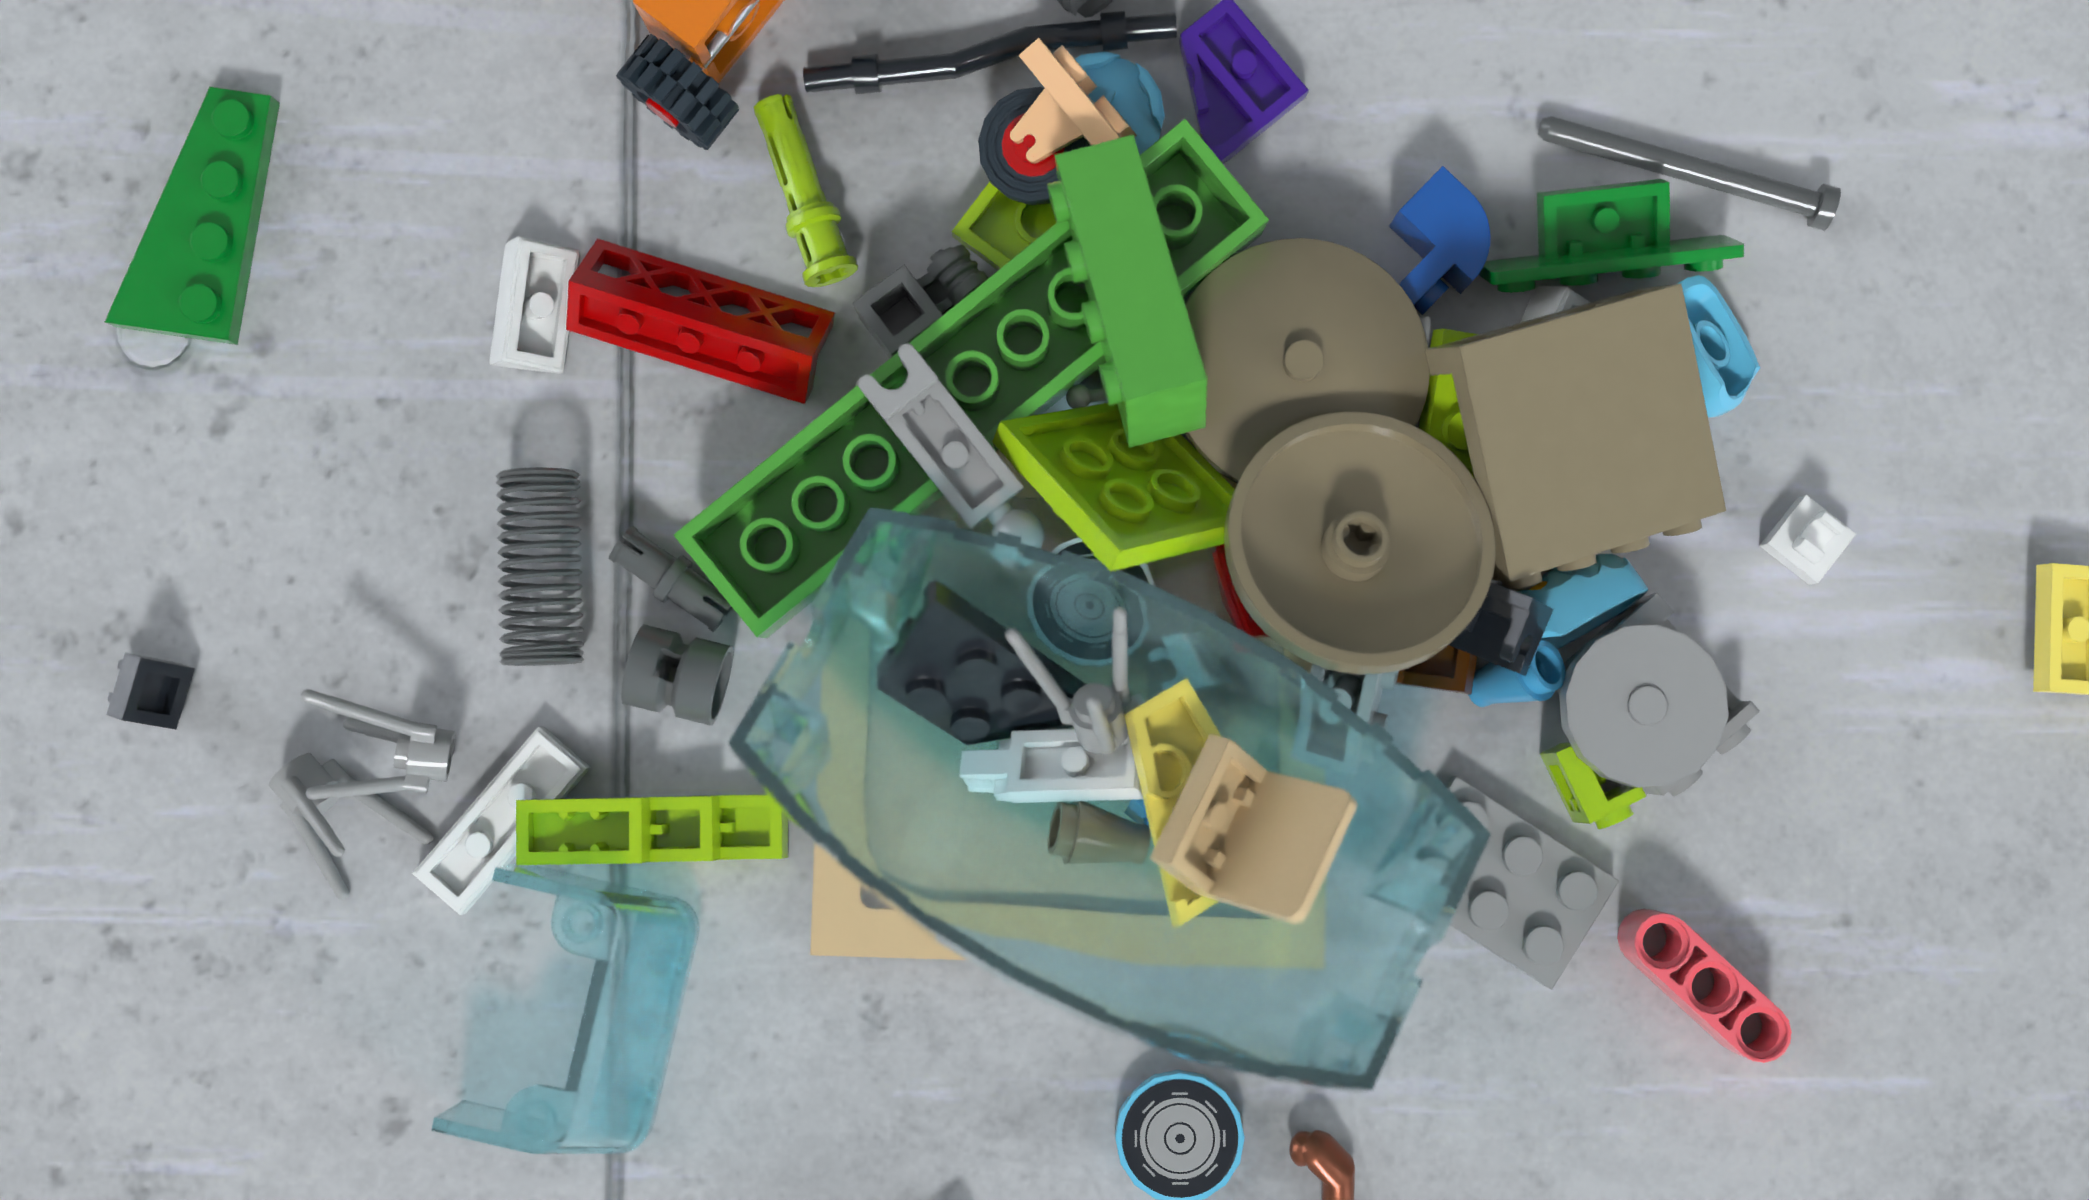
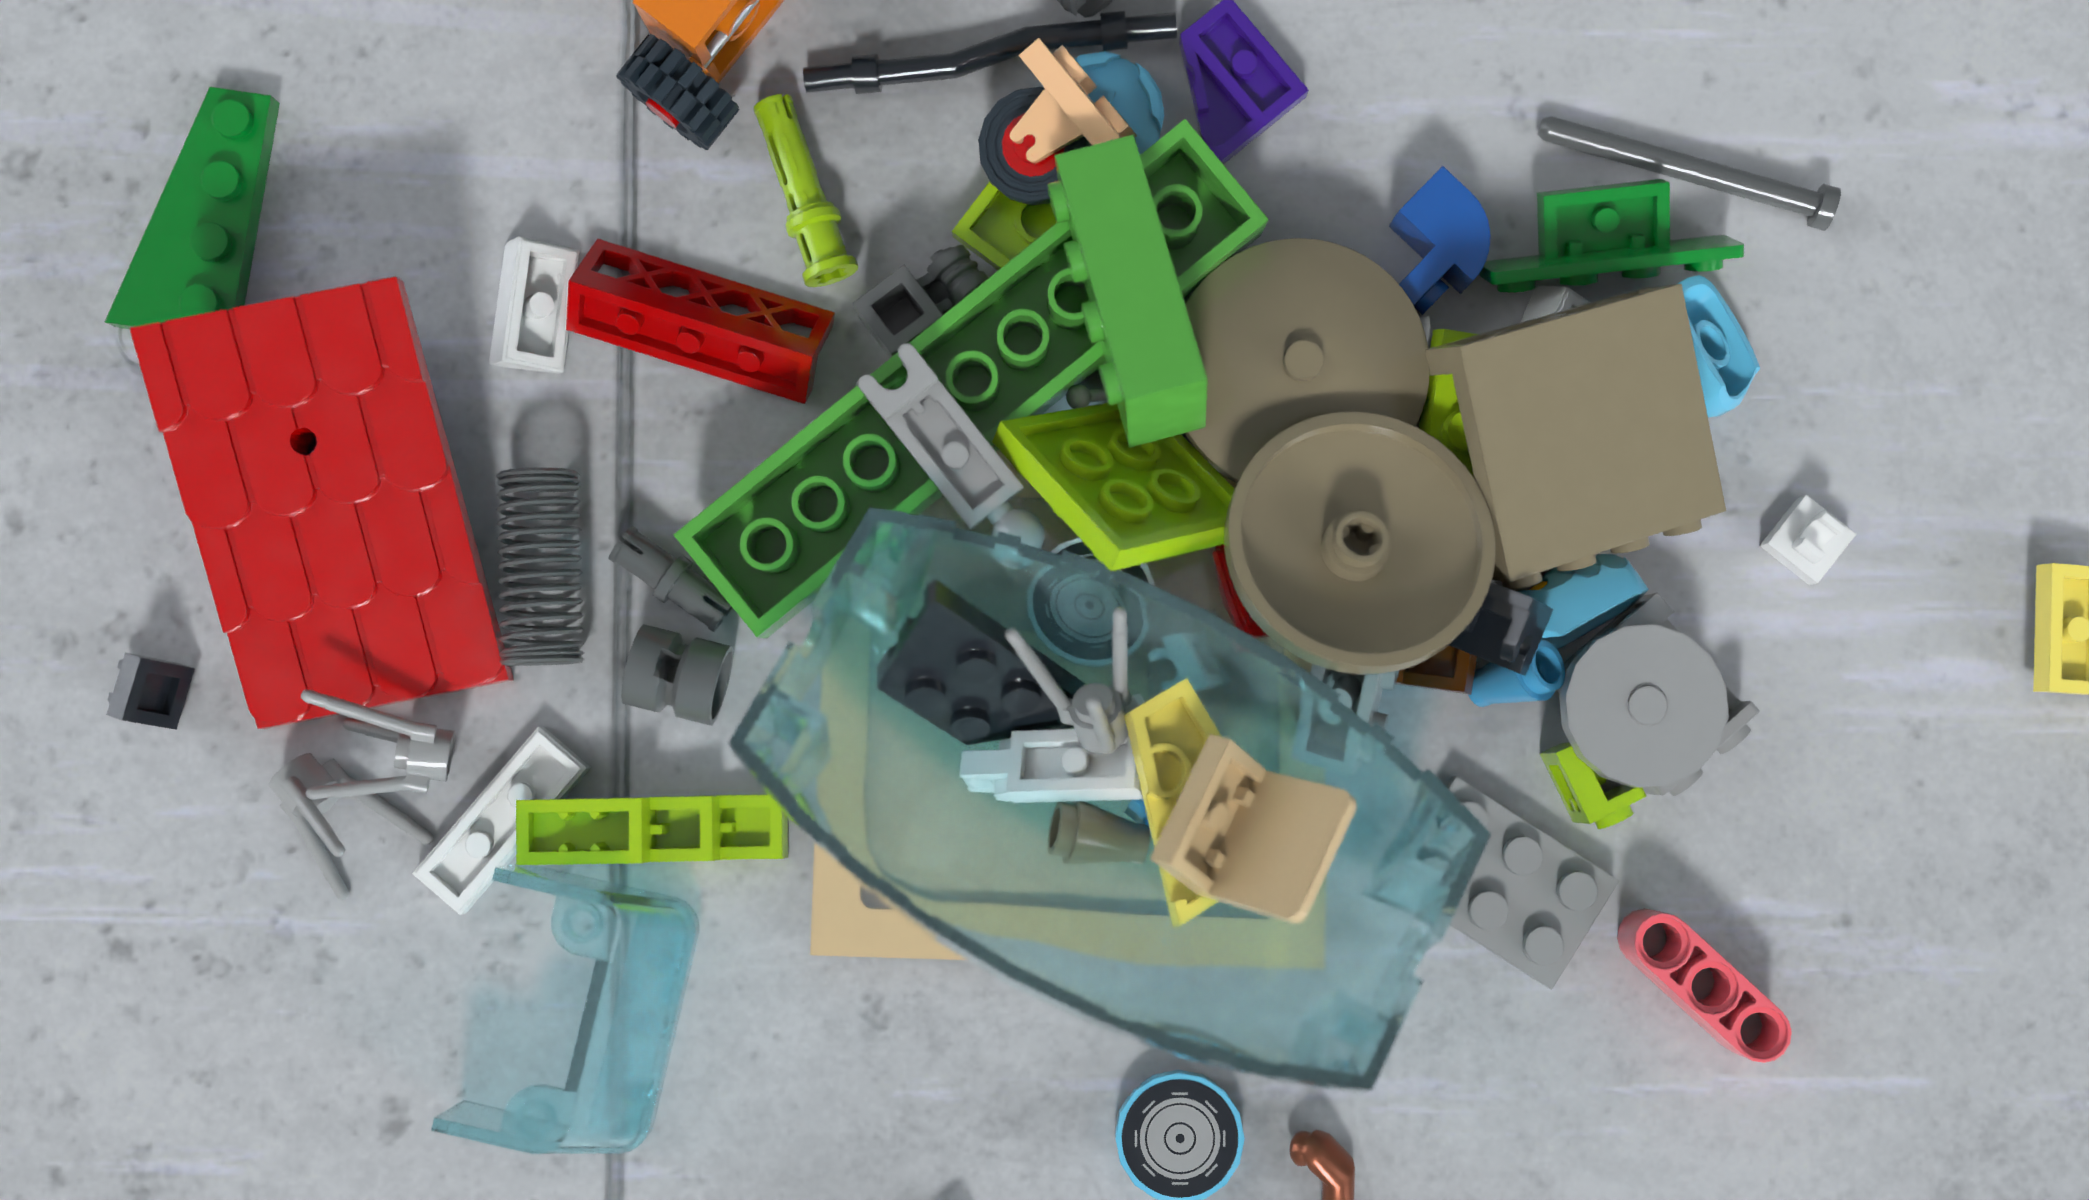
none -> red piece [129,276,514,729]

